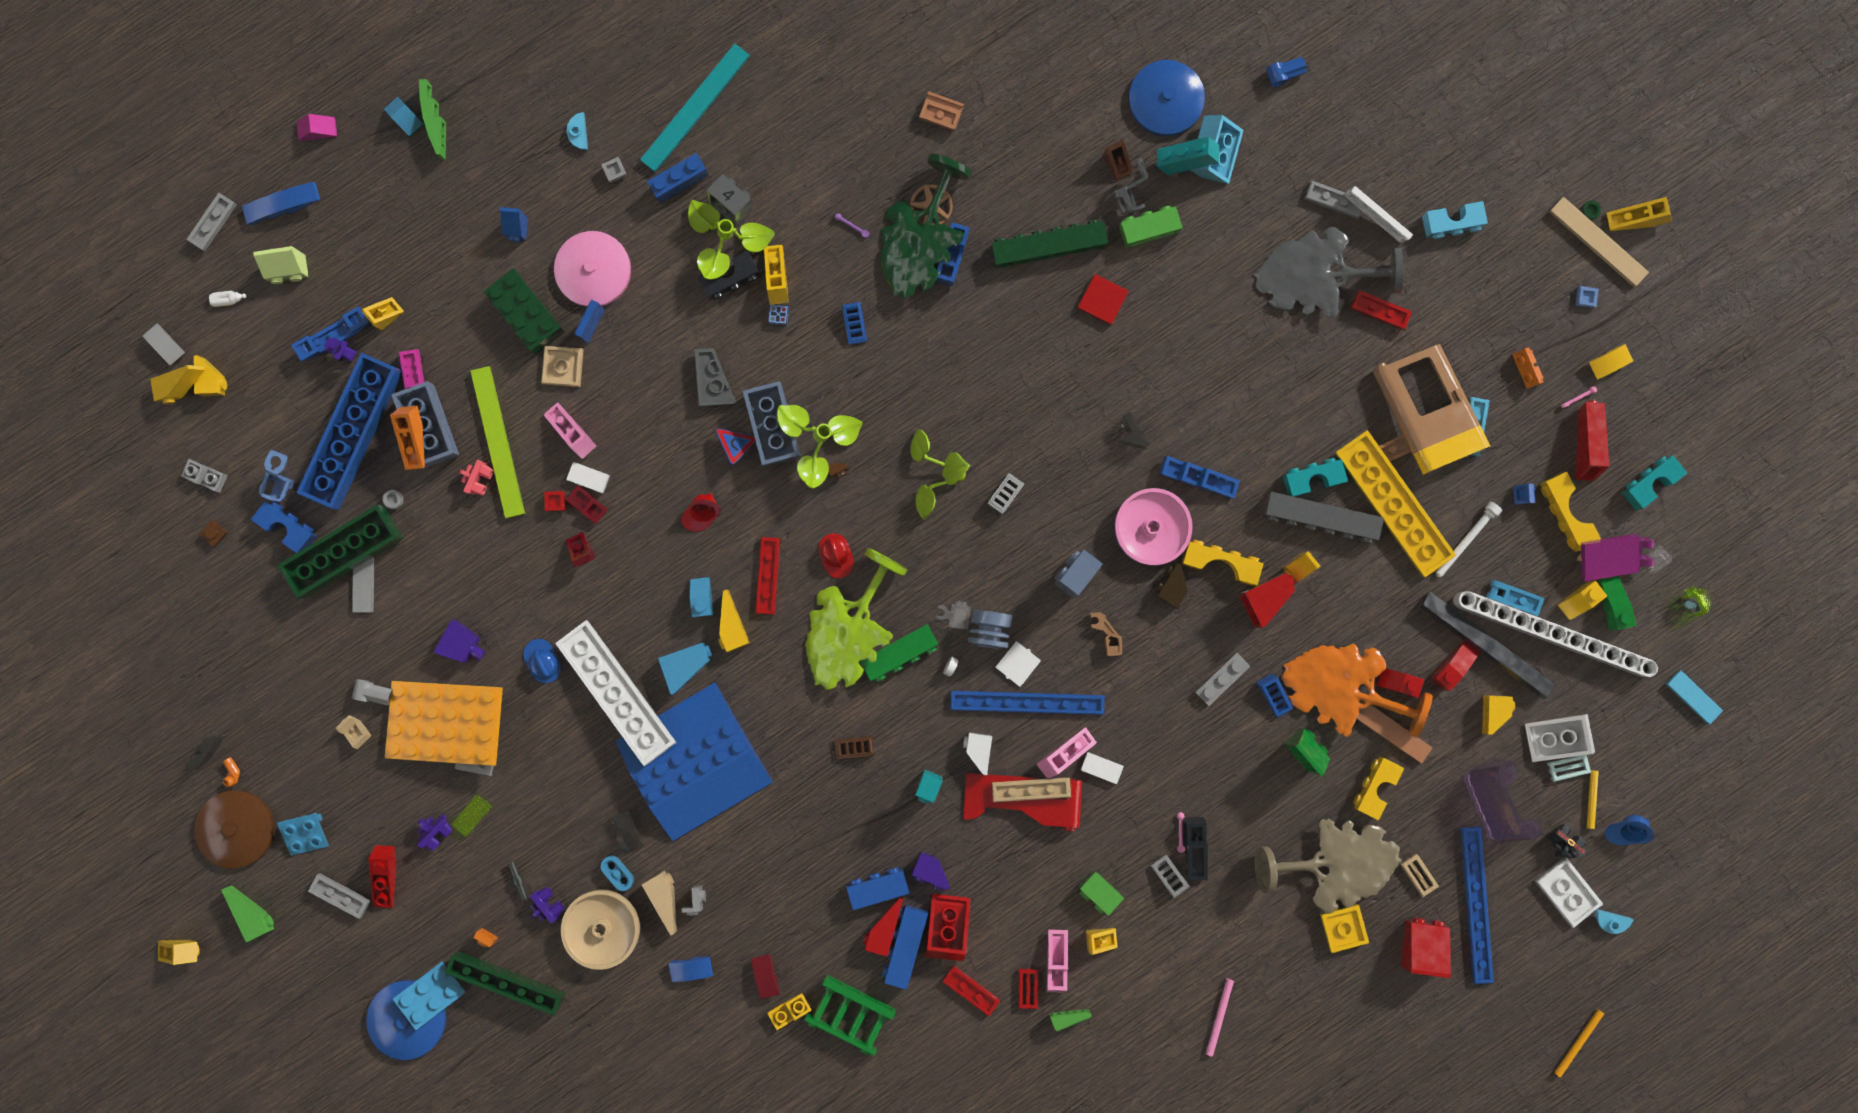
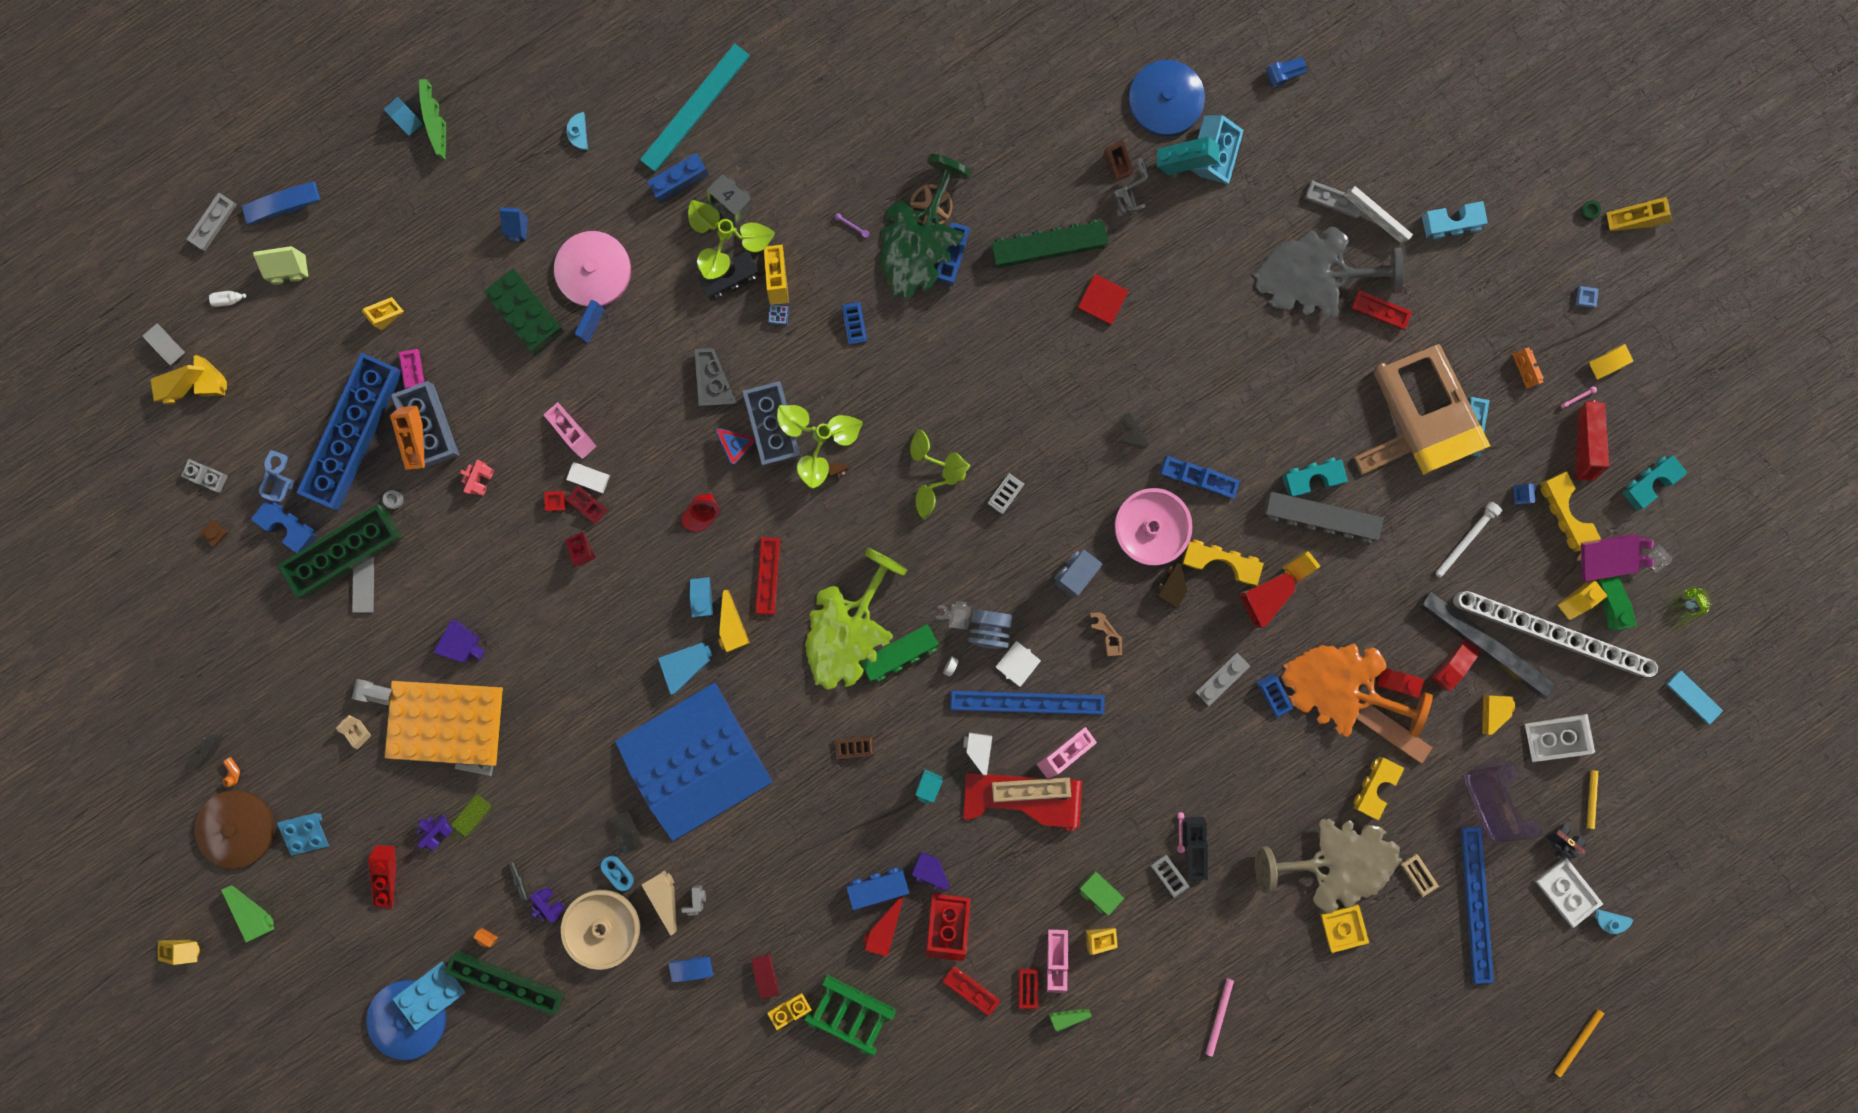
blue slope [291,306,369,362] -> none
dark pink slope [297,114,337,141] -> none
light grey plate [308,873,371,919] -> none
dark purple hips [324,338,357,362] -> none
lime tile [471,366,525,519] -> none
blue piece [523,639,561,683] -> none
tan tile [541,346,583,387] -> none
white plate [555,620,677,767] -> none
light grey plate [601,157,627,183] -> none
red piece [818,533,854,578] -> none
blue brick [882,905,928,990] -> none
nougat plate [919,91,964,132] -> none
white tile [1080,752,1124,784] -> none
bright green brick [1119,206,1183,248] -> none
green slope [1284,728,1330,776] -> none
yellow plate [1335,430,1456,578] -> none
red slope [1400,917,1451,978] -> none
dark azure plate [1486,580,1544,616] -> none
light aqua tile [1547,755,1591,782] -> none
tan tile [1549,197,1649,287] -> none
blue piece [1605,815,1654,845] -> none

